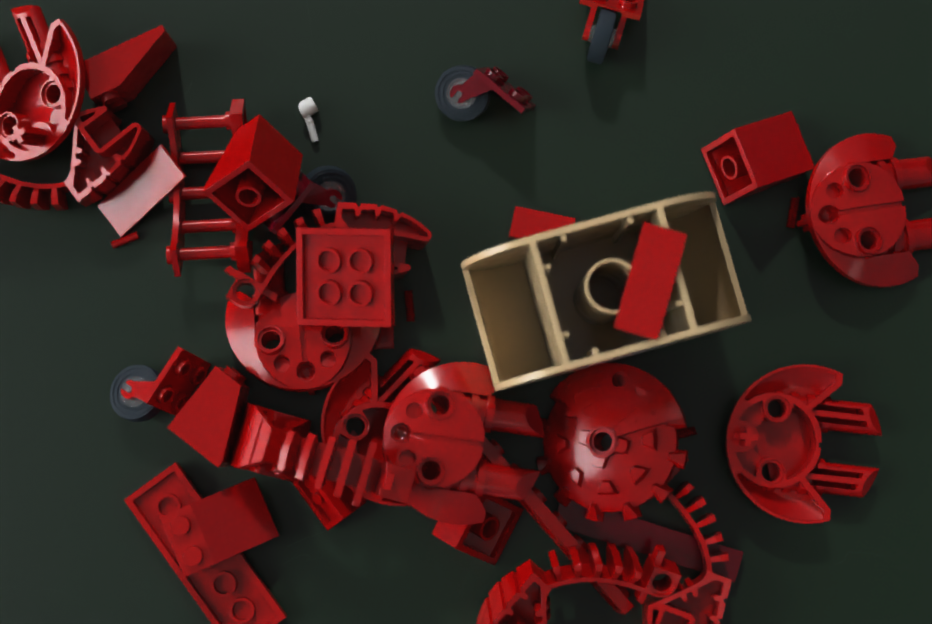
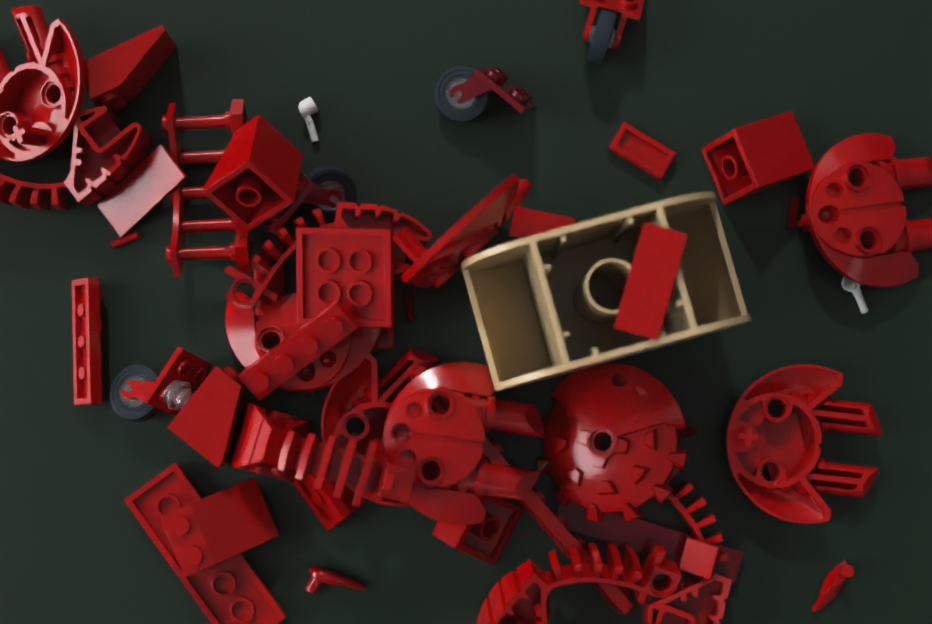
none -> red plate [71,277,104,405]
none -> clear plate [163,380,193,410]
none -> red plate [238,300,359,401]
none -> red bar [305,566,367,594]
none -> red piece [392,173,531,289]
none -> red tile [607,121,677,181]
none -> red tile [679,537,721,579]
none -> red bar [811,560,854,613]
none -> white hand [841,276,869,314]

